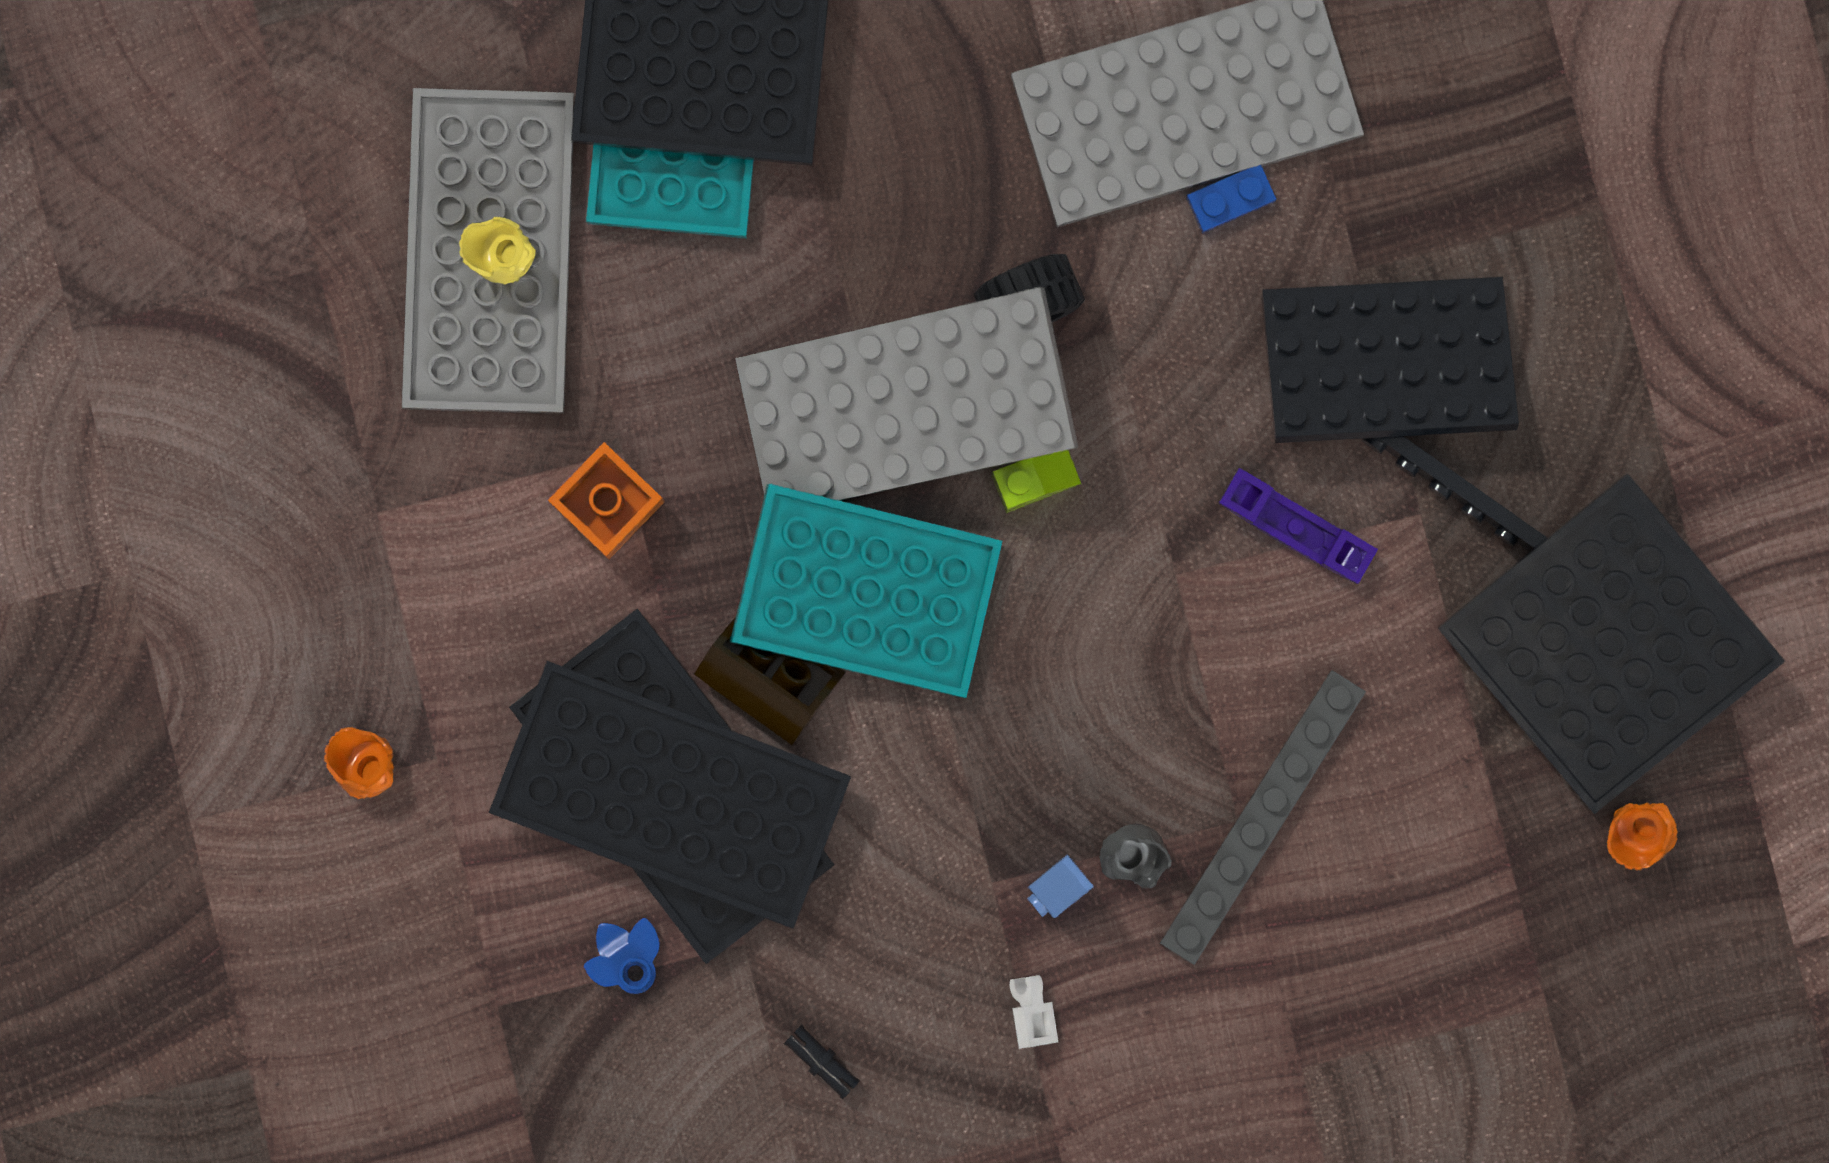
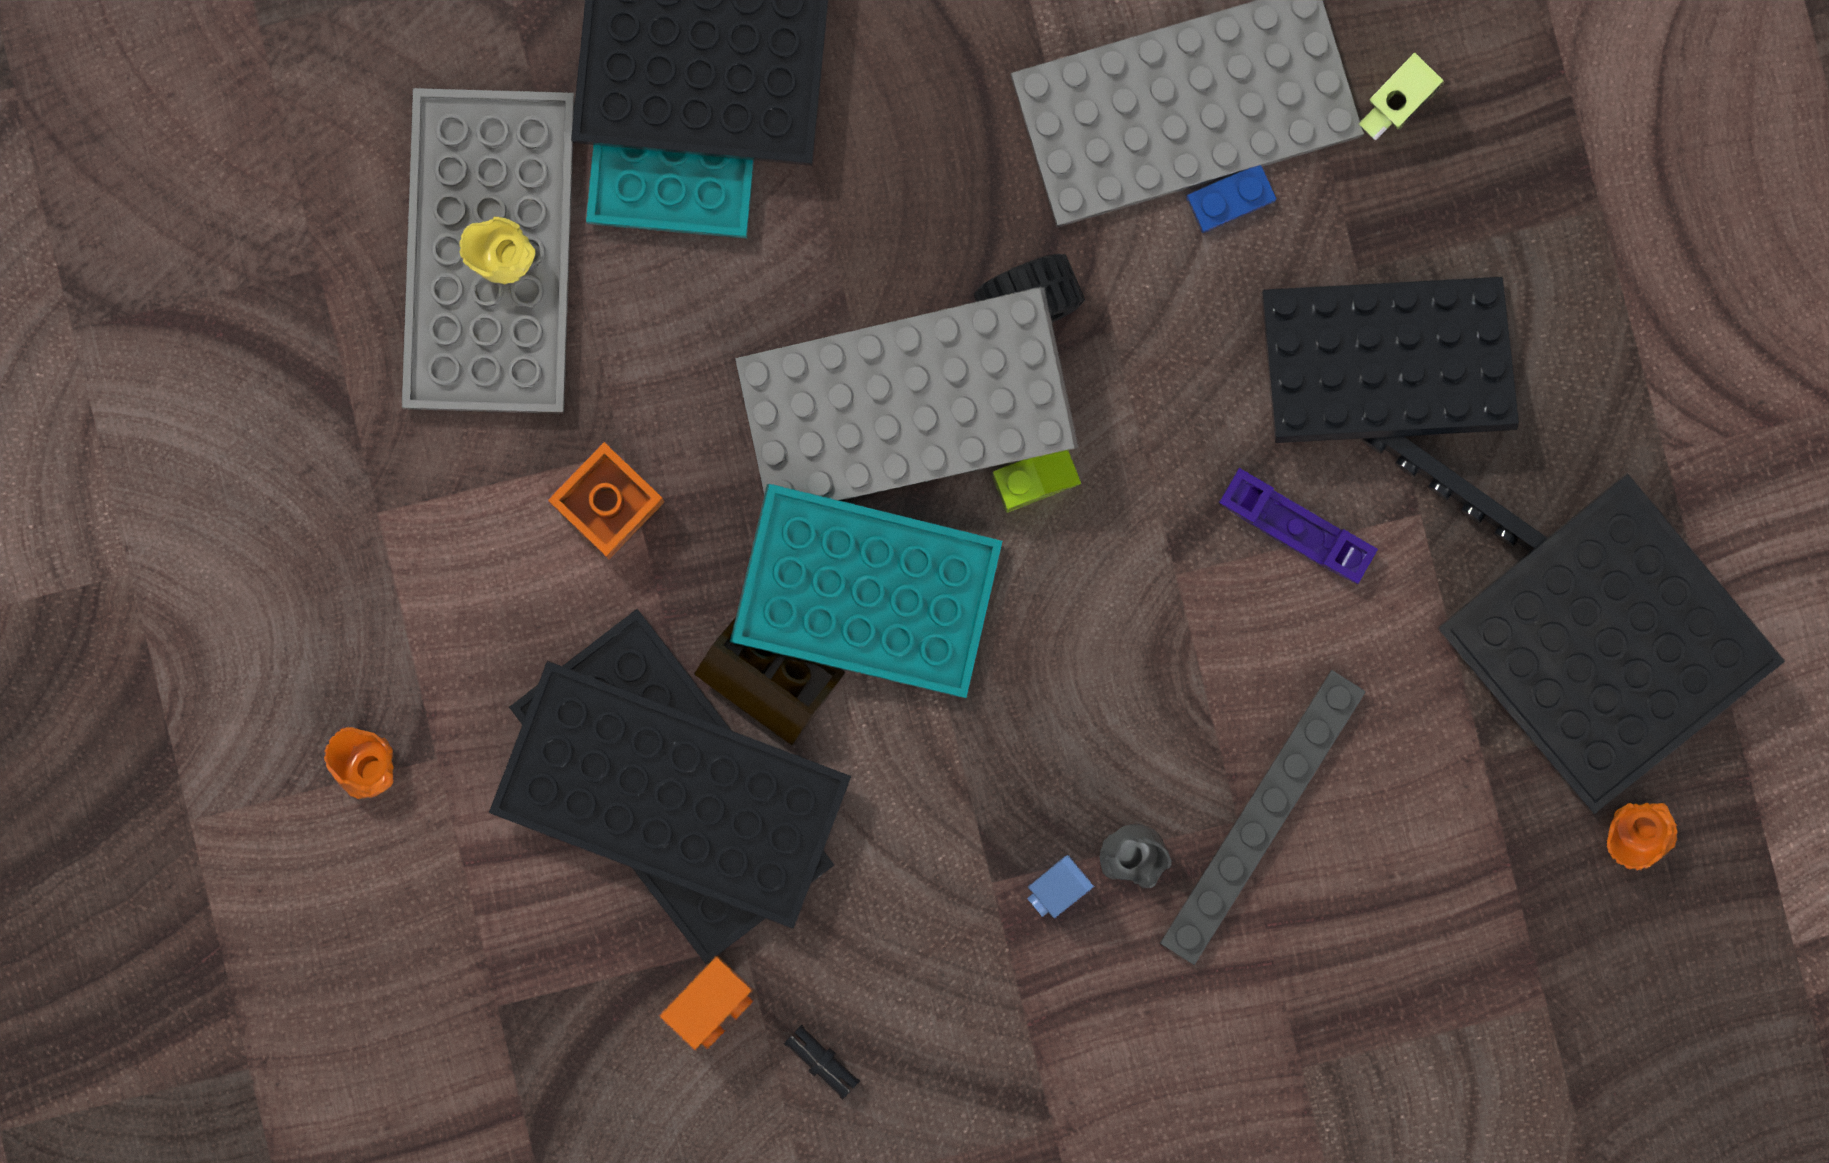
blue plate [584,918,660,994] -> none
white plate [1010,975,1058,1049] -> none
none -> orange brick [660,956,754,1050]
none -> yellowish green torso [1359,52,1444,141]

